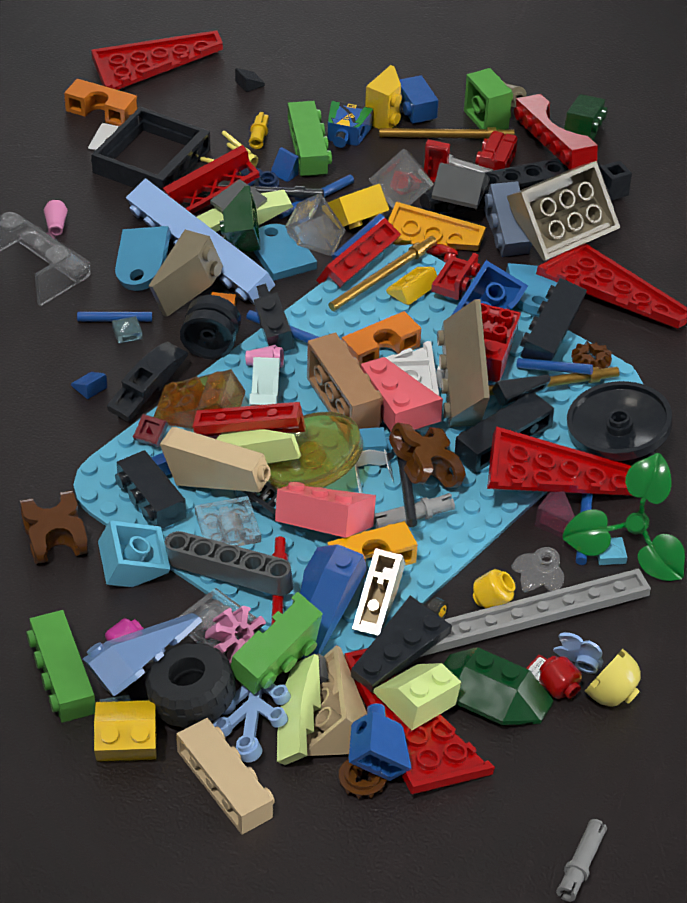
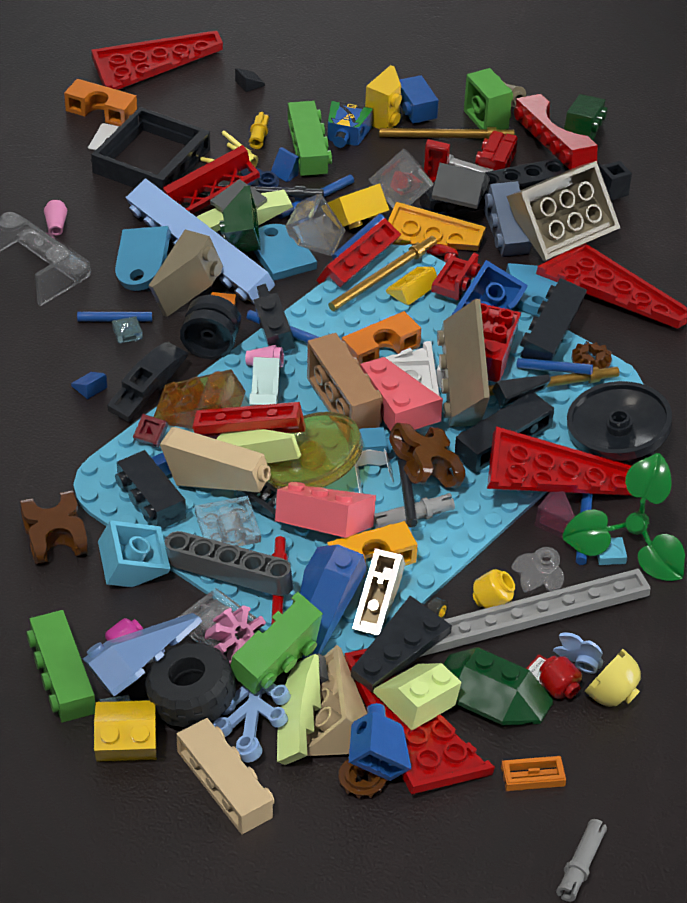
none -> orange tile [501,756,566,791]

